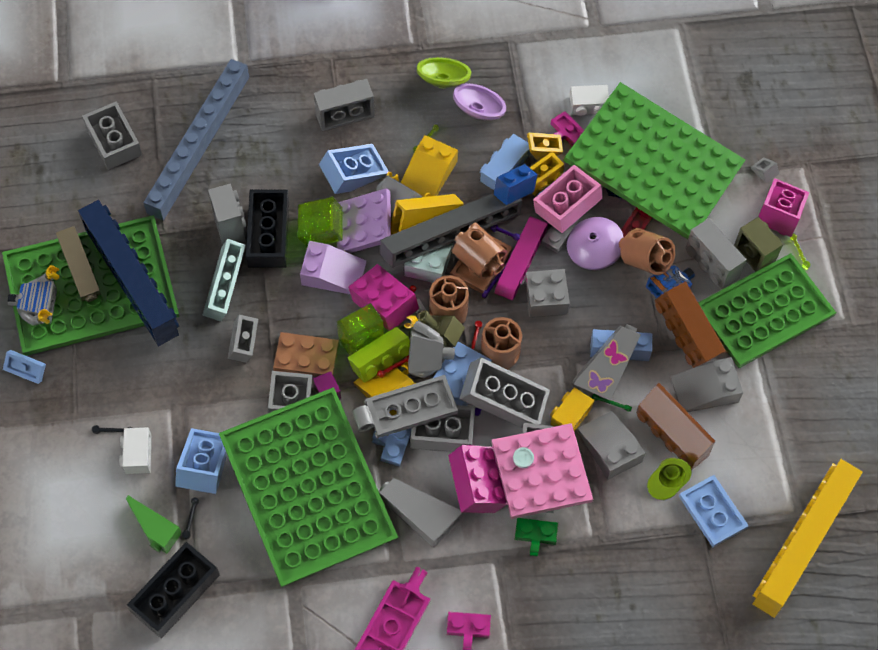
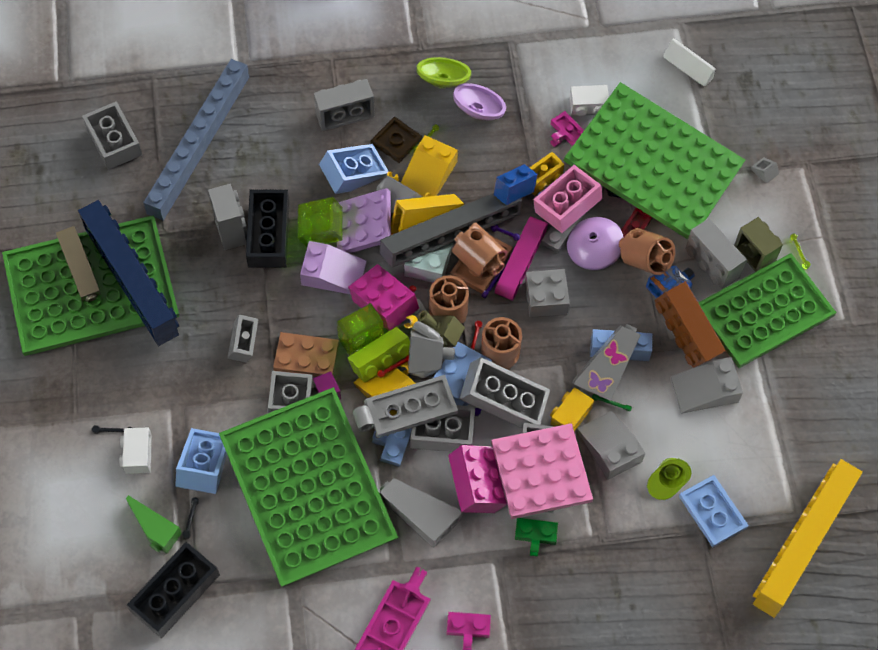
light blue plate [3,350,46,384] -> none
torso [7,265,59,326] -> none
light aqua brick [203,238,246,321] -> none
light blue brick [480,134,531,190] -> none
light aqua piece [513,447,534,468] -> none
yellow slope [527,133,563,160] -> none
slope [636,383,715,470] -> none
dark pink slope [758,178,809,237] -> none
none -> dark brown tile [371,116,423,163]
none -> white slope [663,38,715,87]

